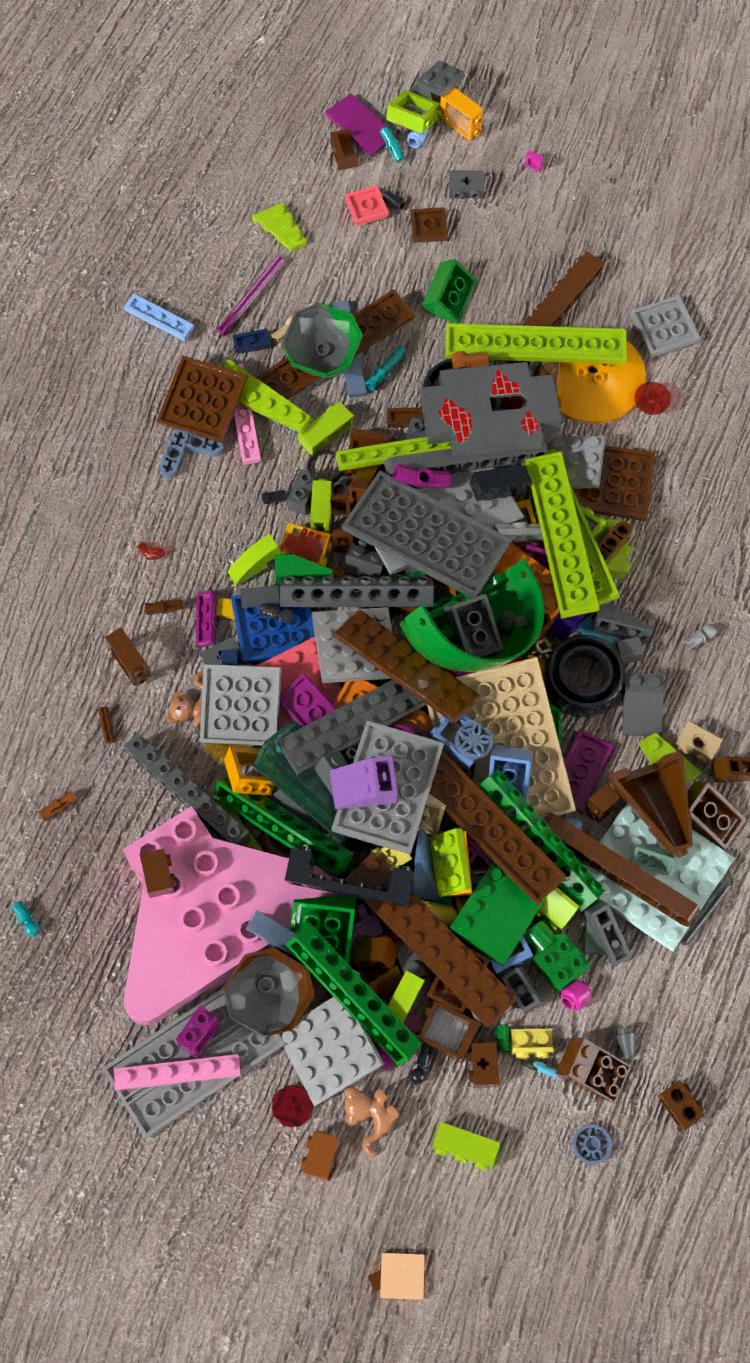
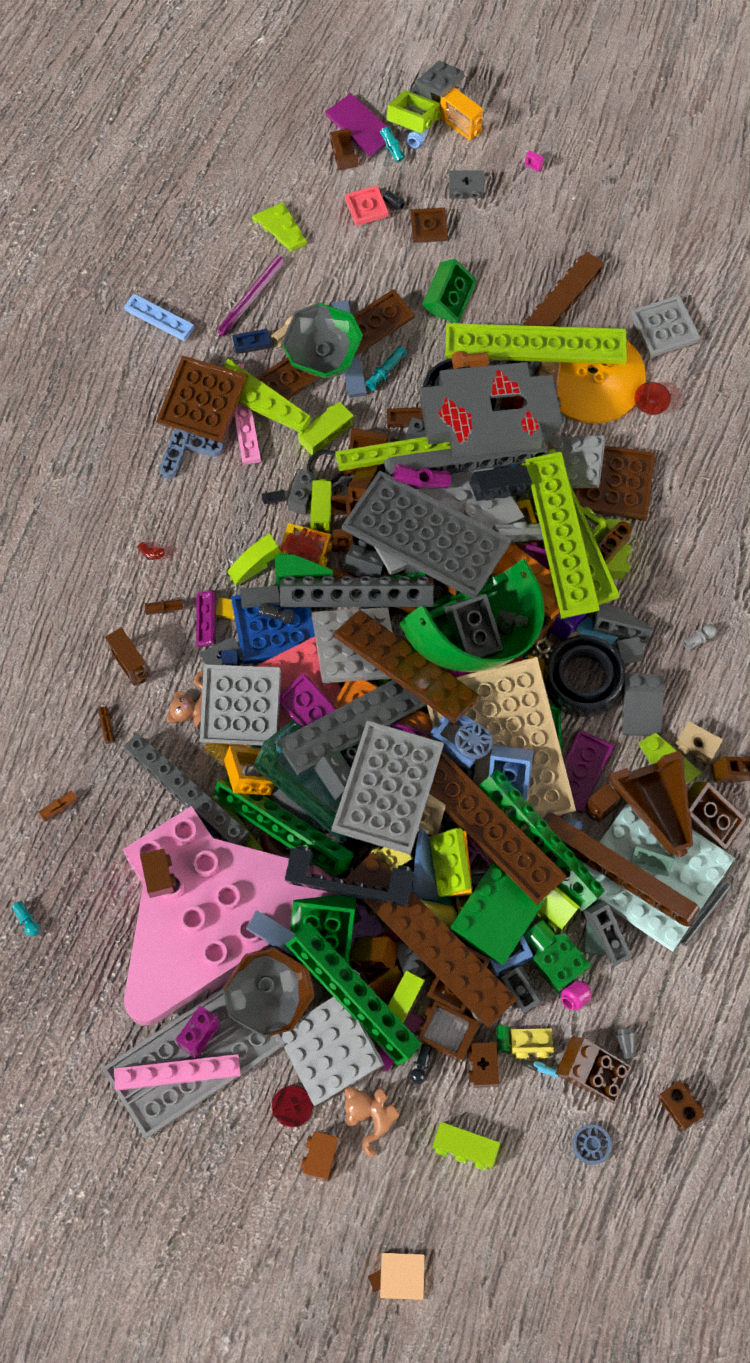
medium lavender slope [330,756,398,810] -> none

